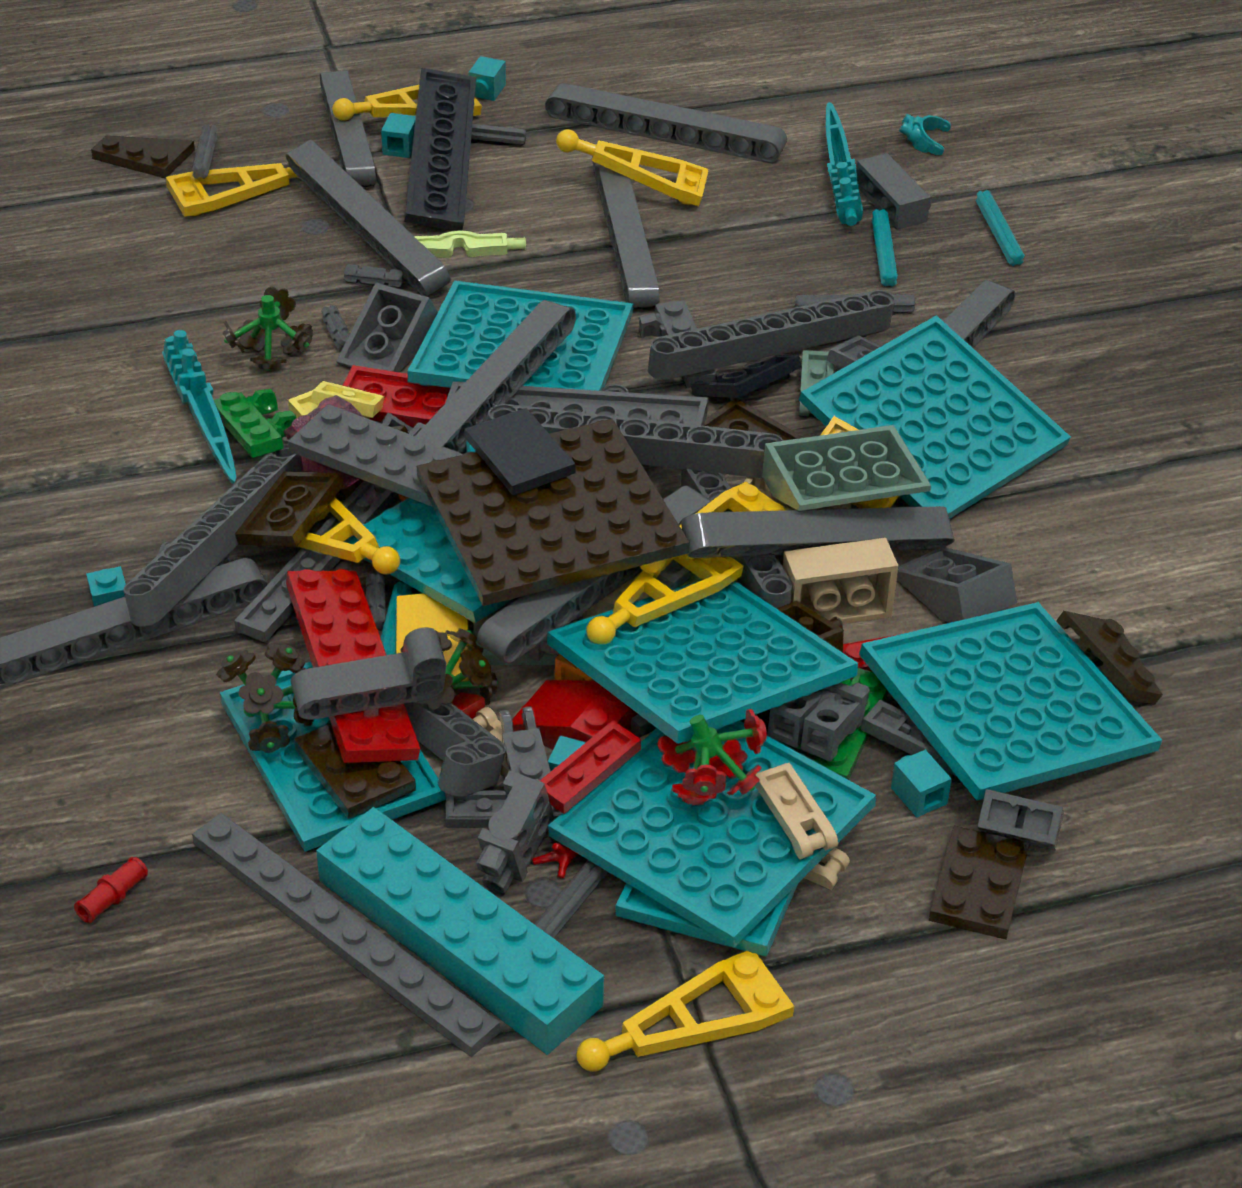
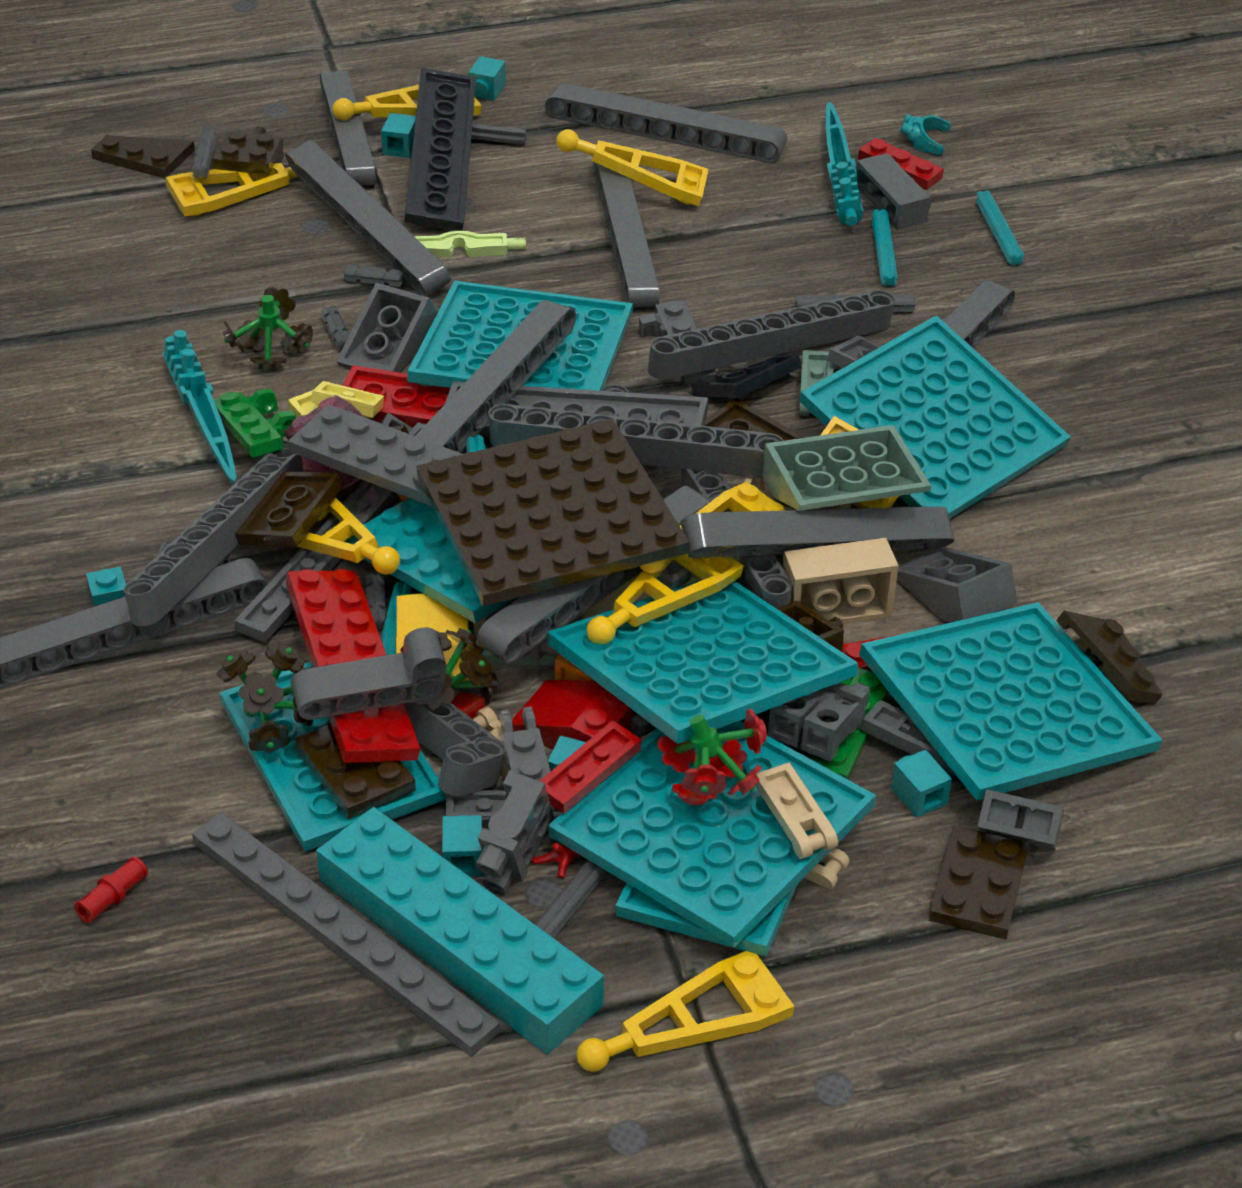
black tile [465,408,576,495] -> none
none -> dark brown plate [212,126,284,174]
none -> teal brick [442,815,483,877]
none -> red plate [858,138,944,190]

